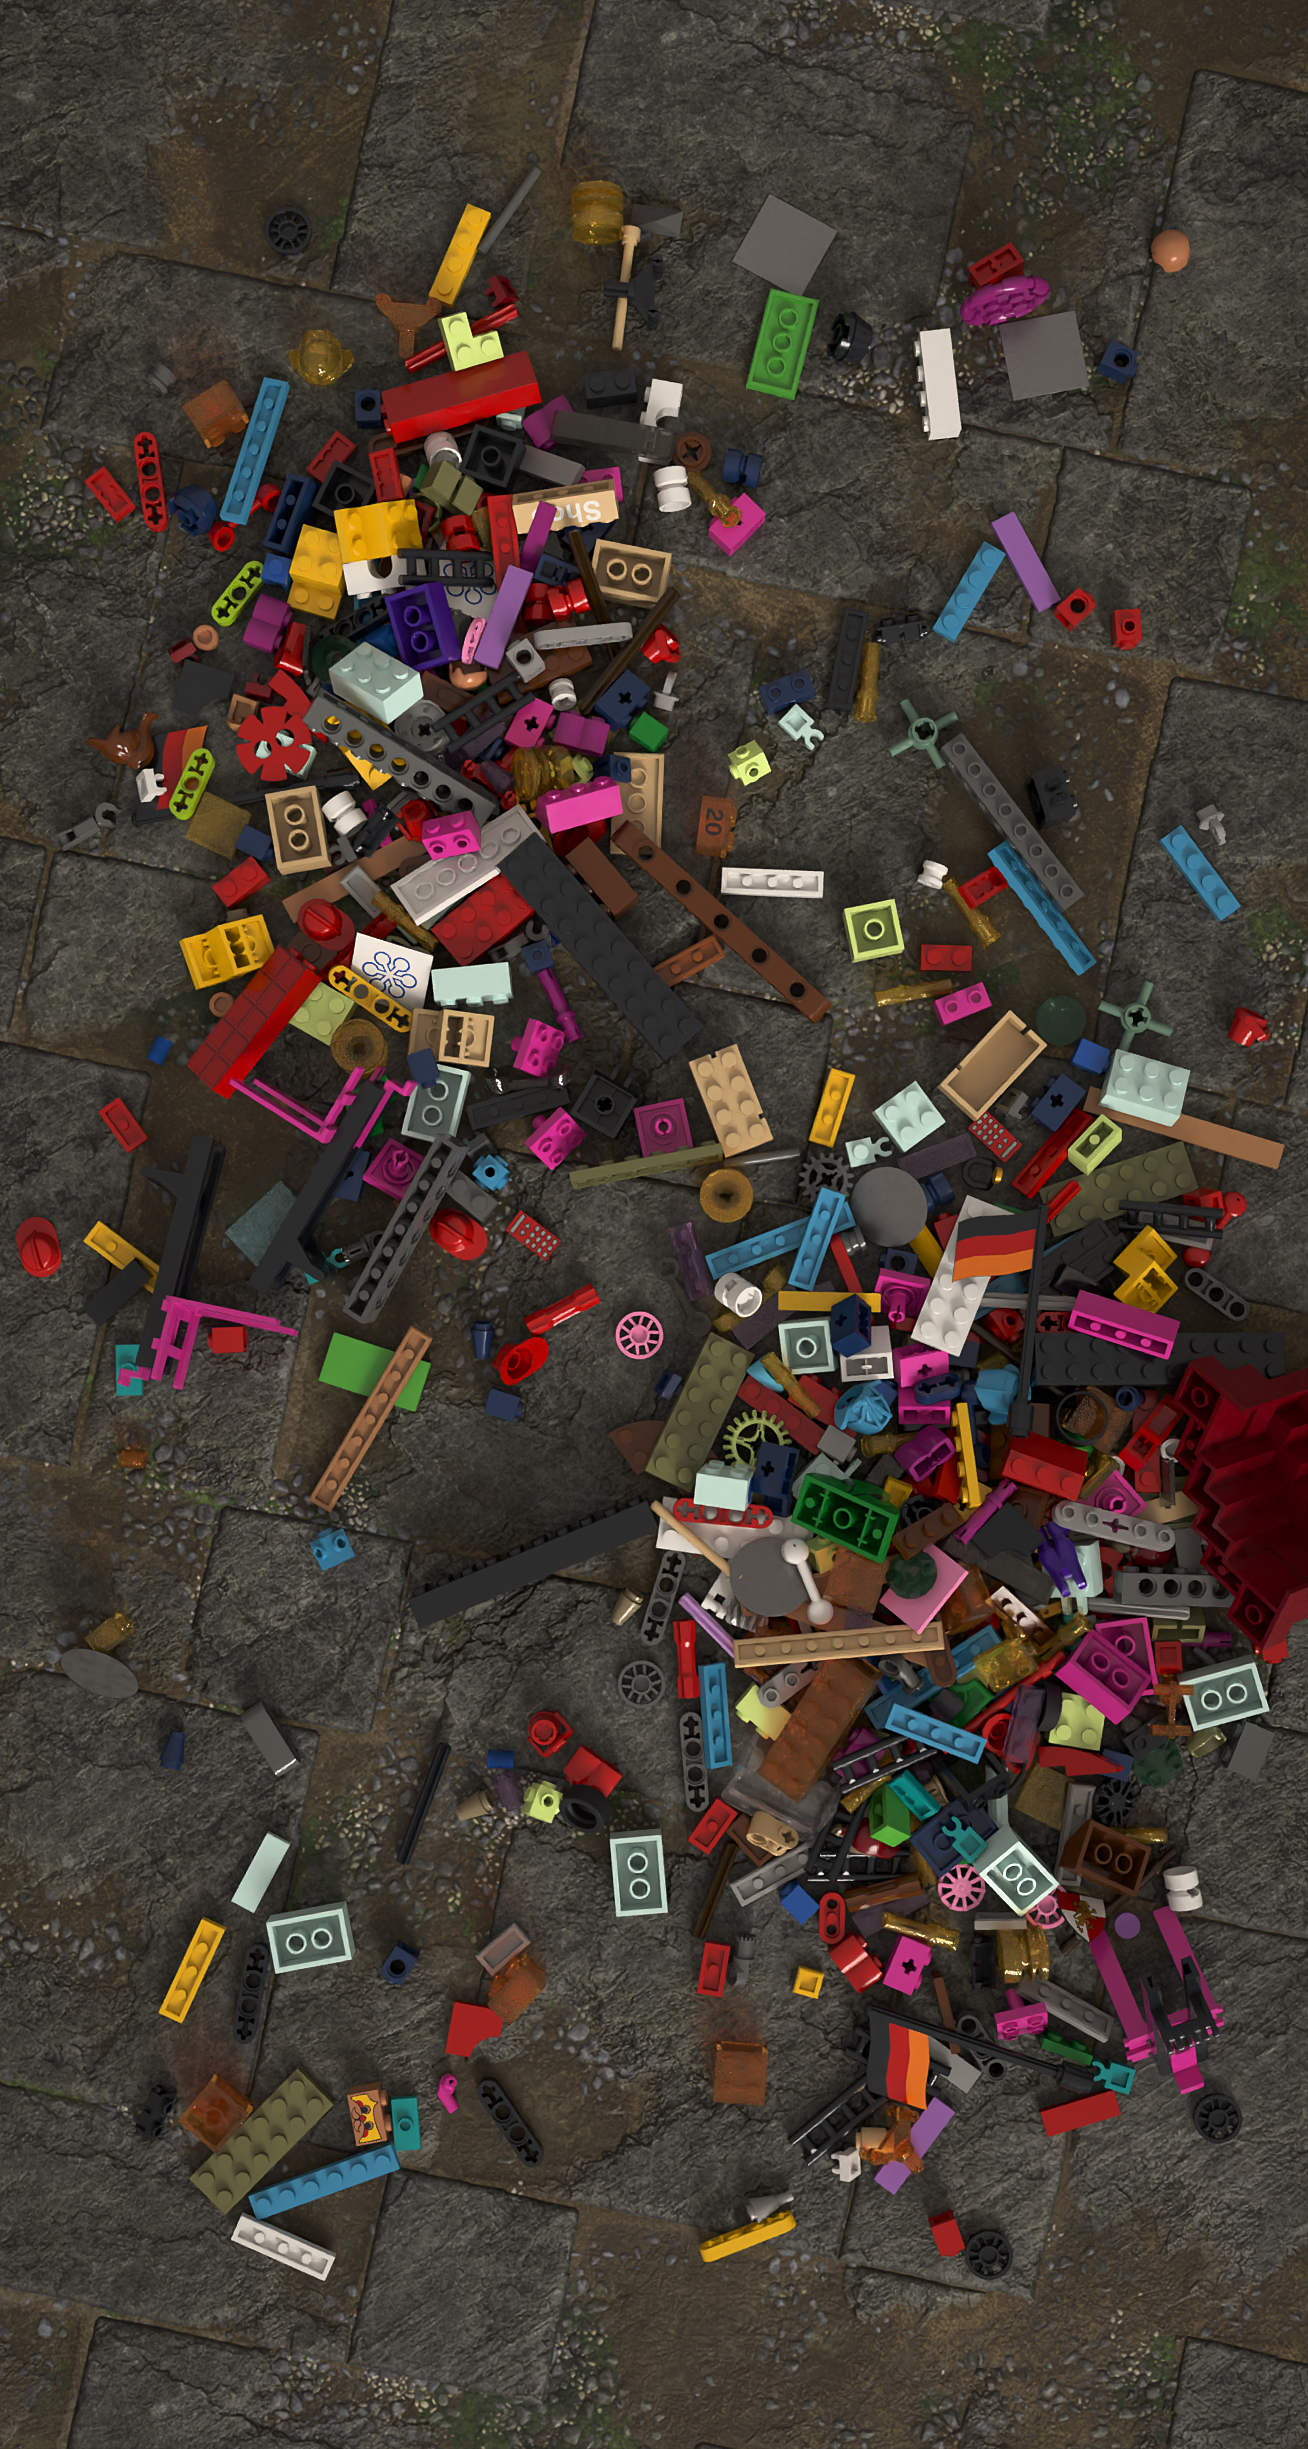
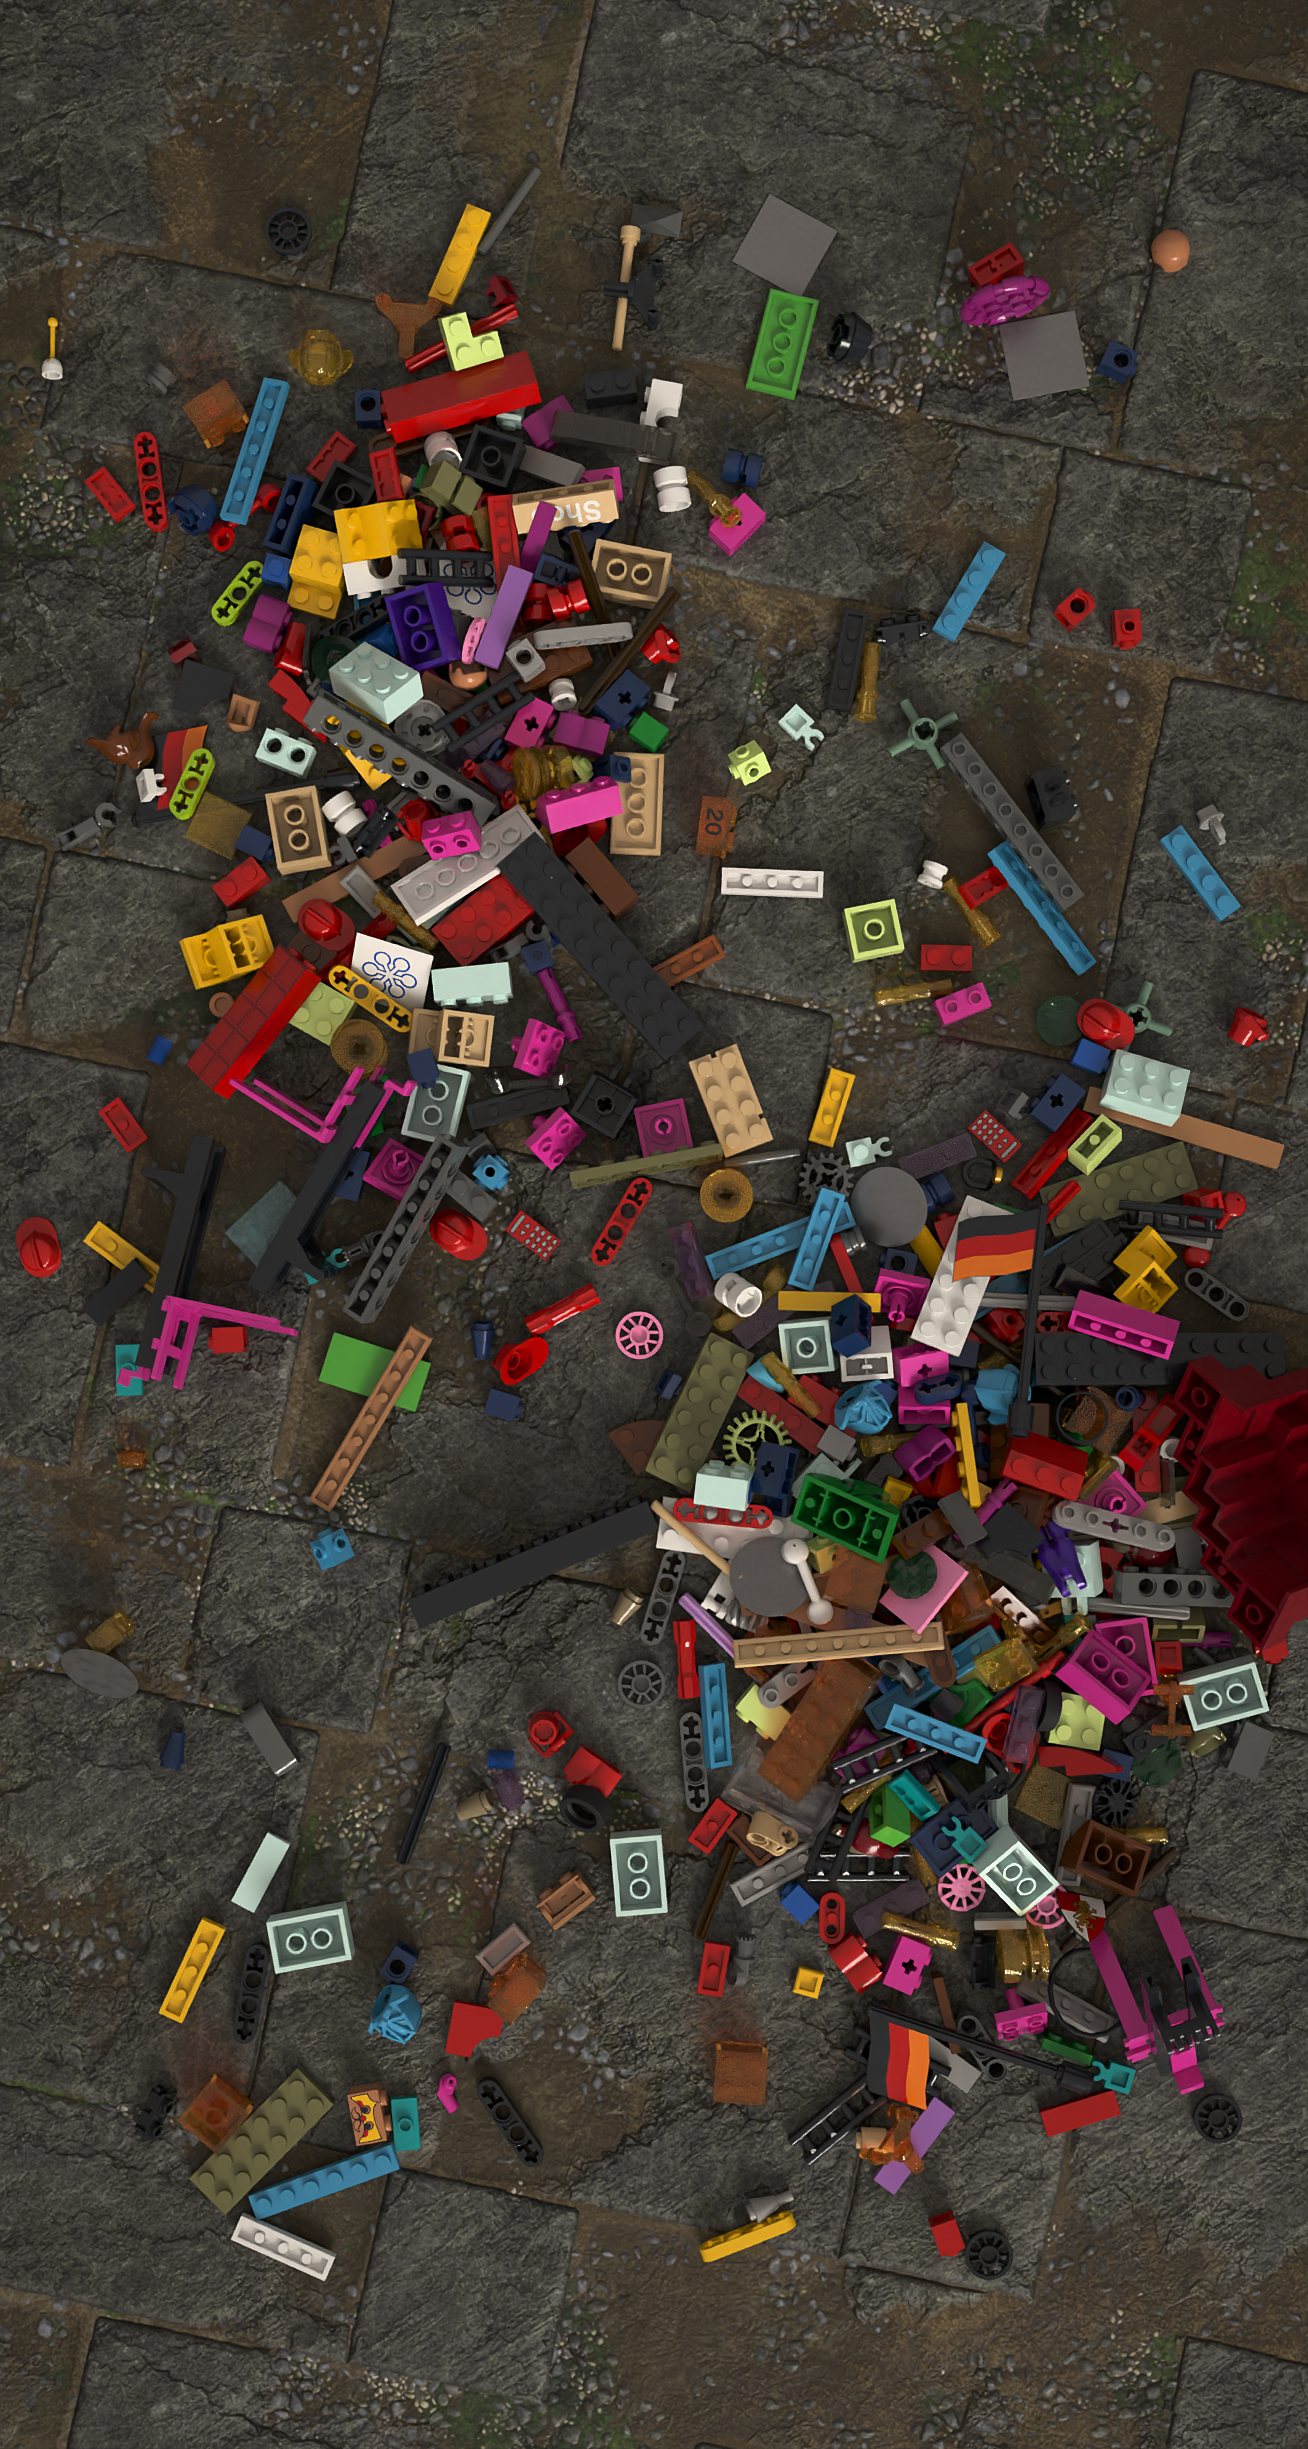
nougat tile [193,625,219,652] -> none
red piece [236,706,312,781] -> none
dark red tile [244,673,275,705] -> none
yellowish green brick [521,1781,563,1823] -> none
clear yellow wheel [570,181,624,245] -> none
reddish brown beam [610,820,832,1024] -> none
reddish brown gear [671,432,712,474] -> none
dark blue brick [758,669,816,717] -> none
white tile [831,2147,861,2182] -> none
reddish brown axle [844,1870,924,1913] -> none
light aqua brick [872,1081,946,1153] -> none
white brick [914,328,961,440] -> none
tan piece [937,1010,1047,1121] -> none
medium lavender tile [990,511,1061,614] -> none
medium lavender tile [1113,1911,1140,1939] -> none
white wheel [1163,1866,1203,1911] -> none
none -> white hinge [42,317,63,380]
none -> dark azure piece [368,1984,422,2044]
none -> medium nougat hinge [536,1869,596,1931]
none -> red beam [591,1178,652,1266]
none -> dark grey tile [937,1490,988,1547]
none -> black piece [1047,1947,1133,2039]
none -> red piece [1077,998,1135,1050]

